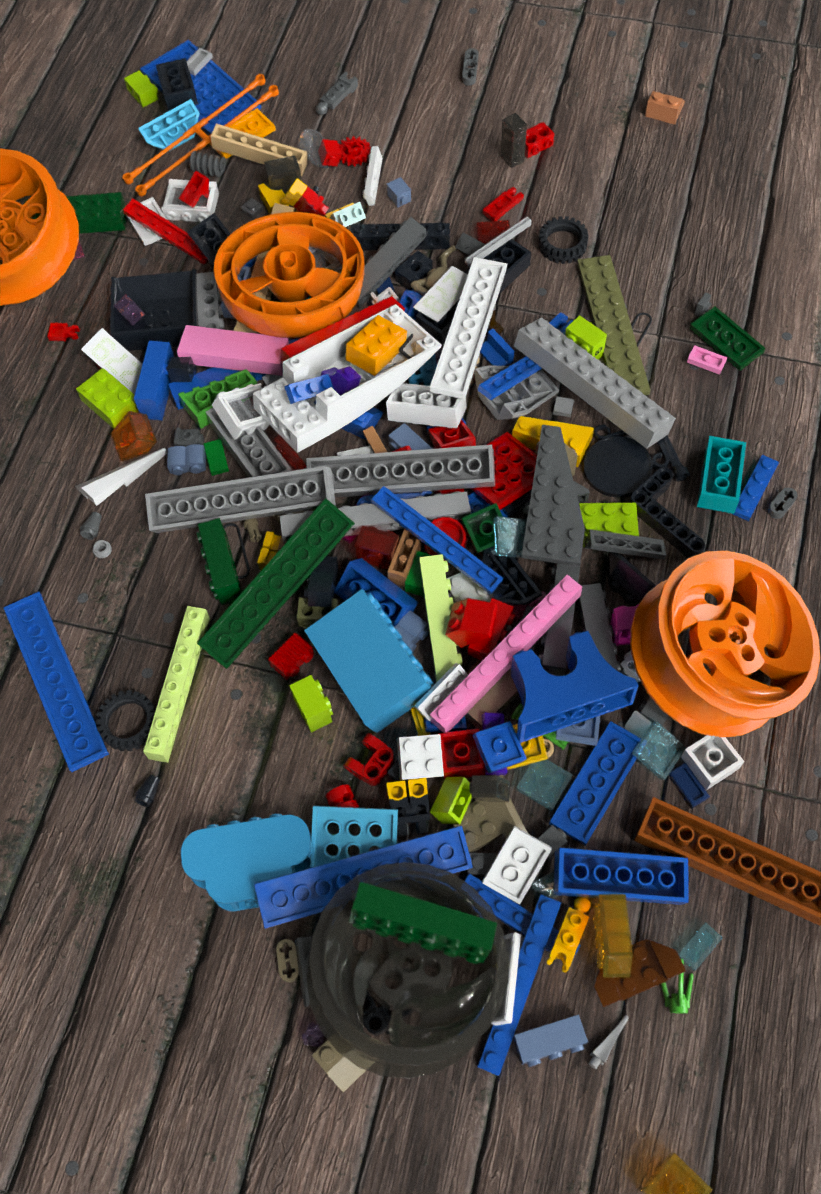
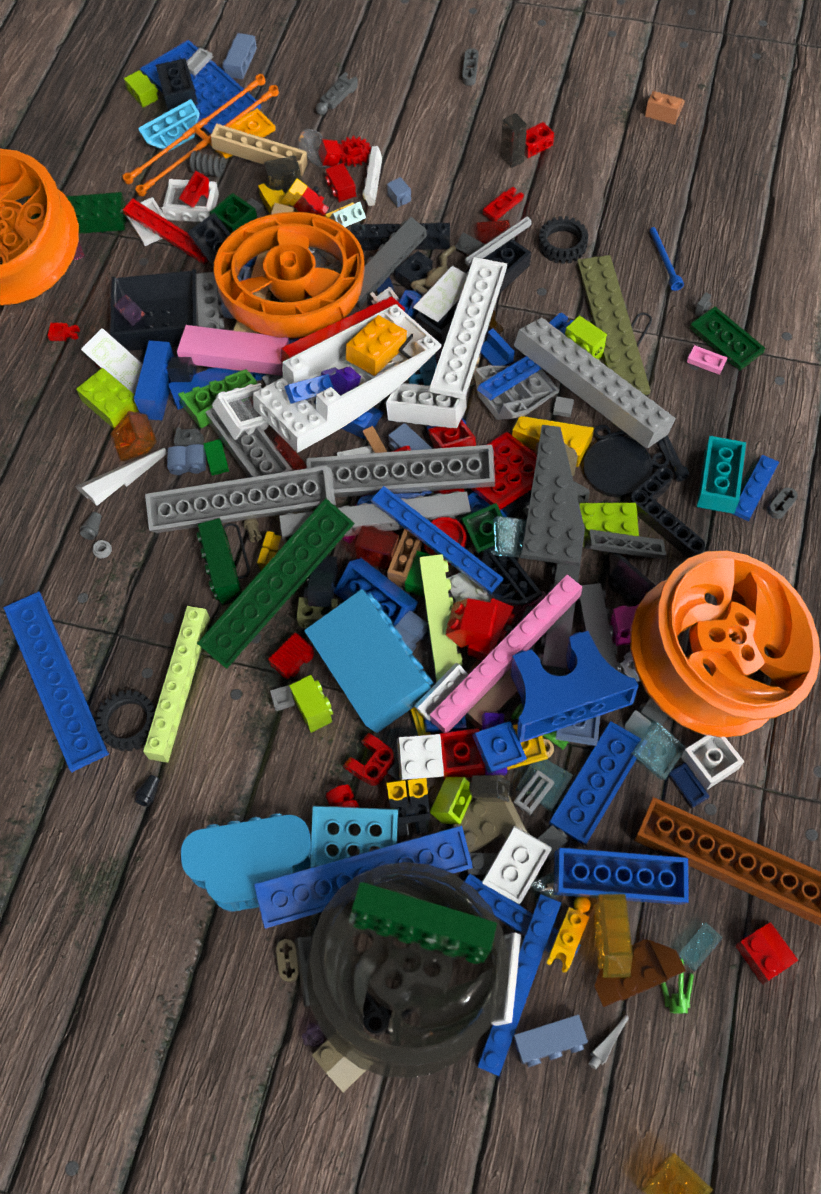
none -> dark green brick [210,193,257,234]
none -> sand blue brick [223,33,257,79]
none -> light grey plate [270,685,295,711]
none -> red brick [324,163,356,202]
none -> light grey tile [513,770,555,816]
none -> blue piece [649,227,684,291]
none -> red slope [735,922,798,985]

